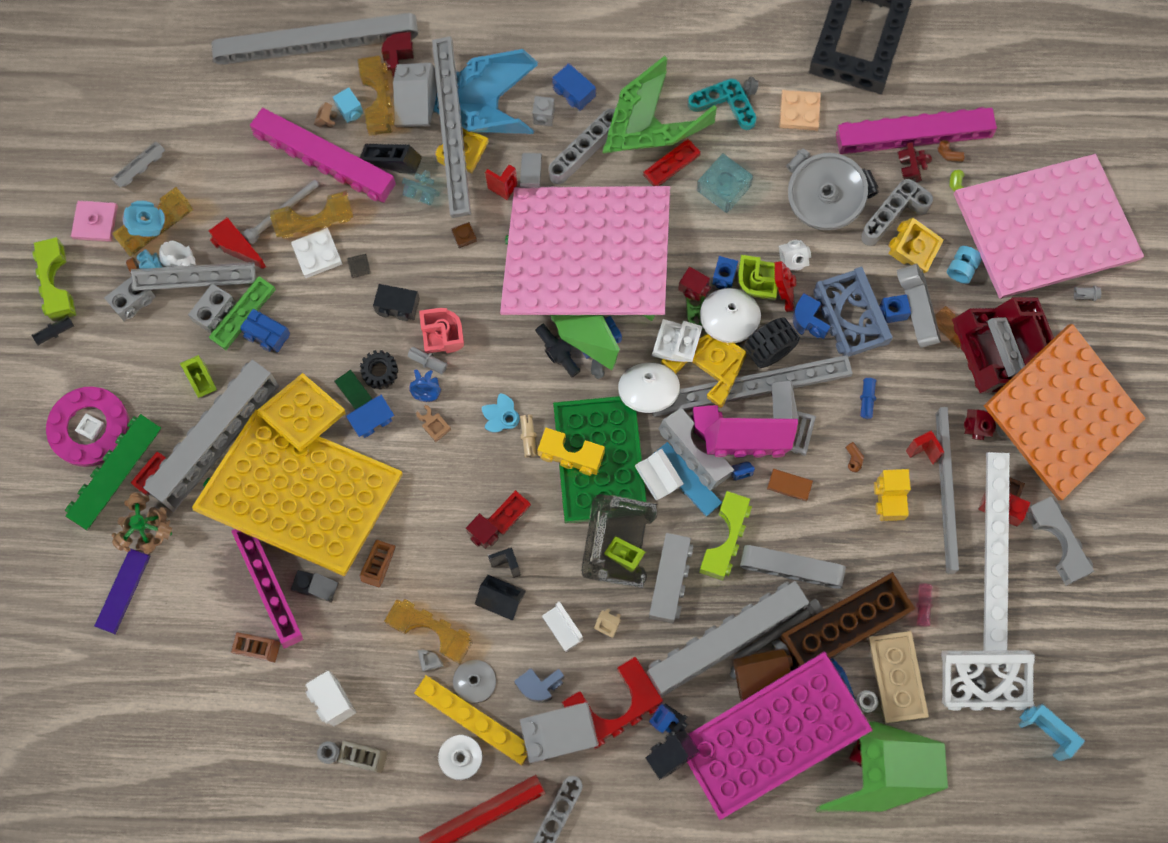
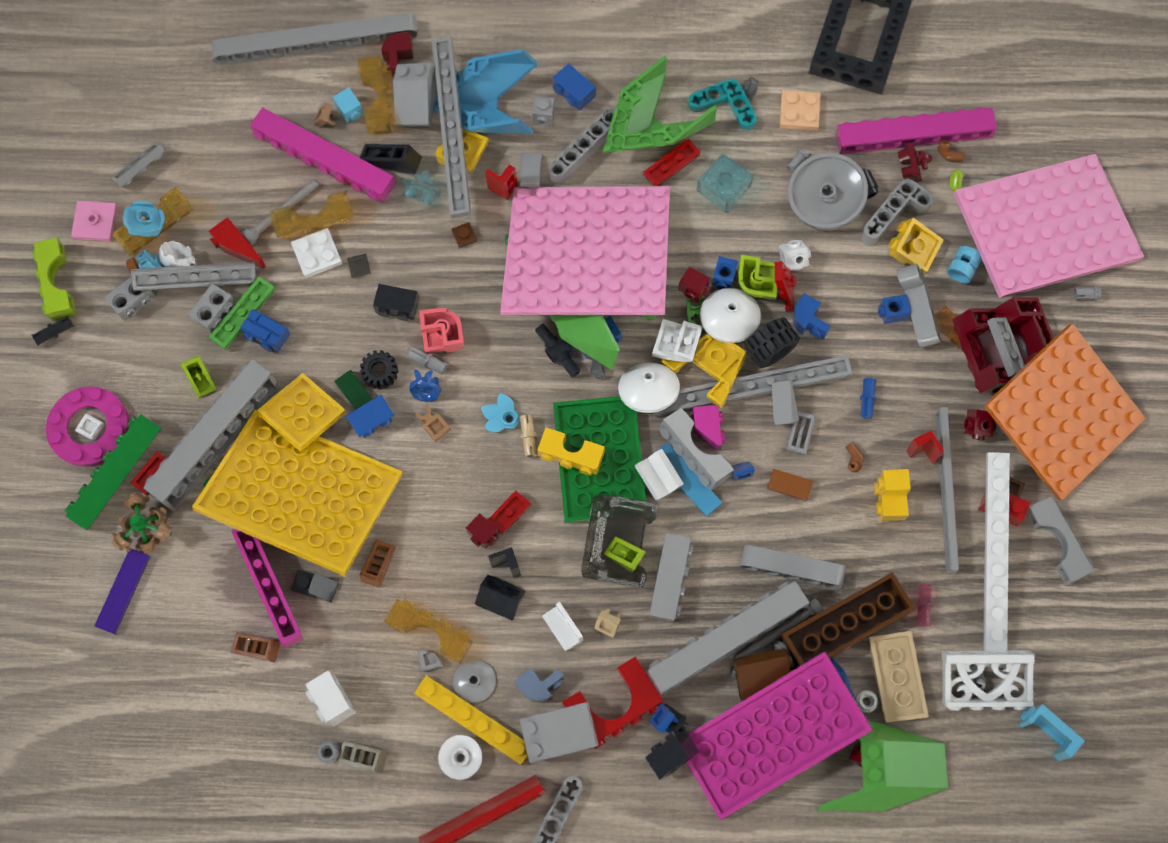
lime arch [699,491,752,581] -> none
dark pink slope [705,418,798,458] -> none
sand blue fence [813,266,893,357] -> none

